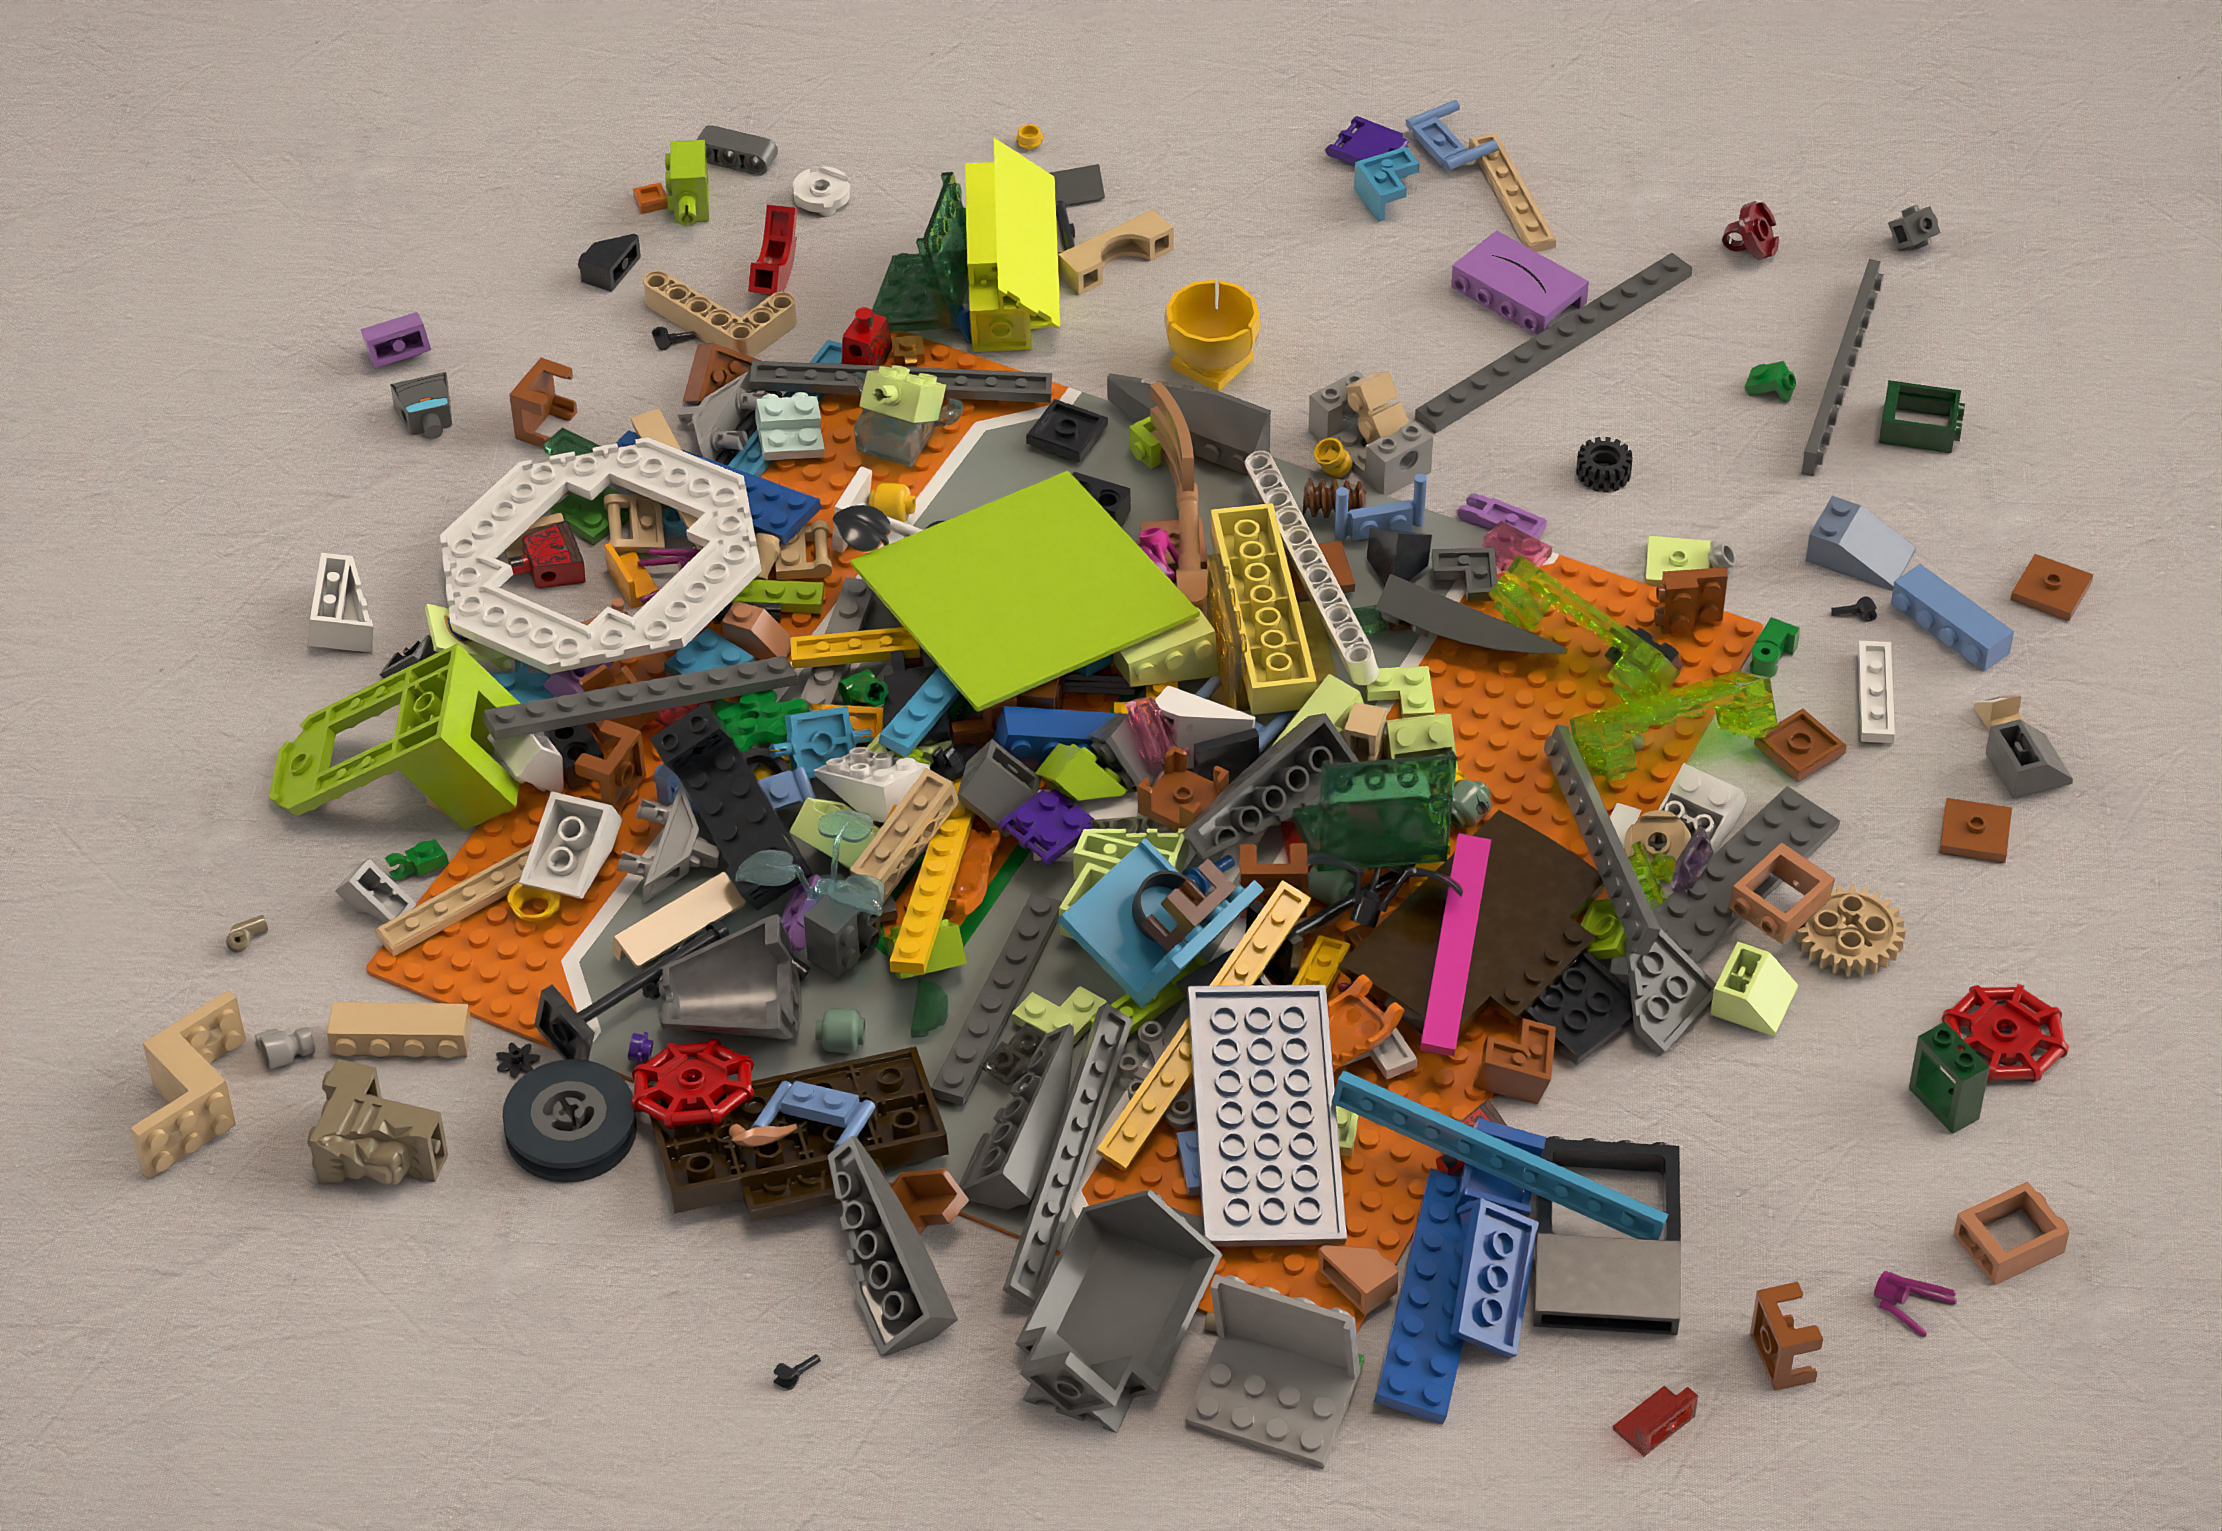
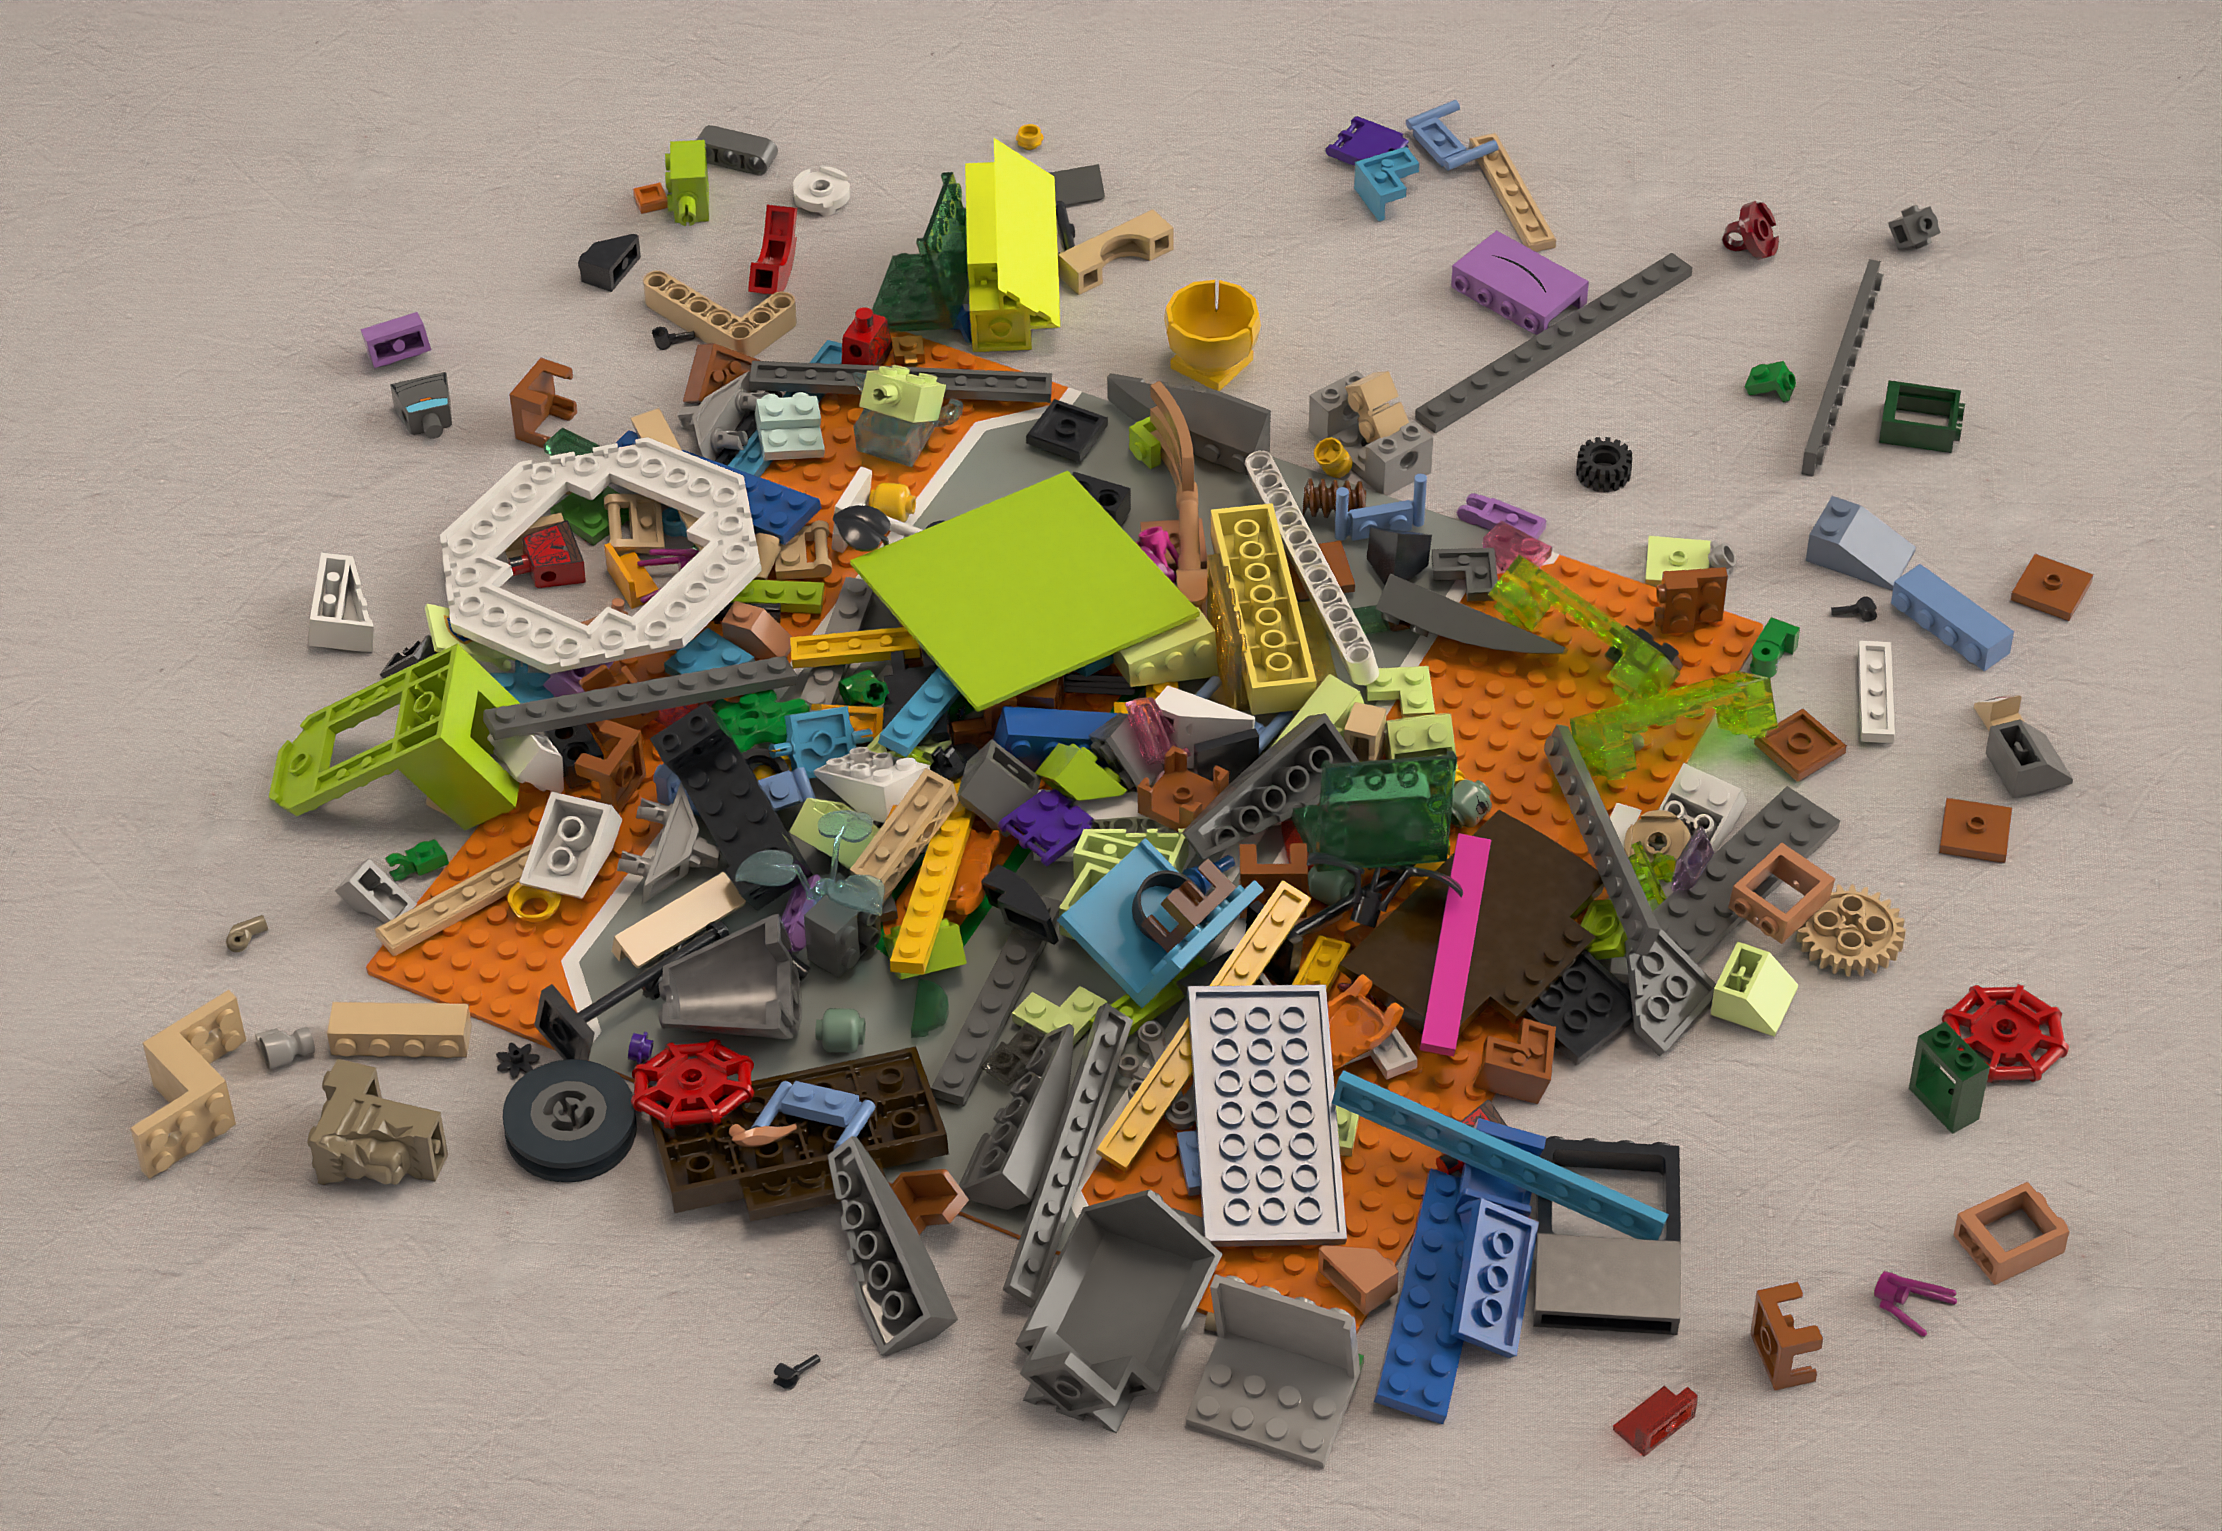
none -> black slope [981,864,1059,945]

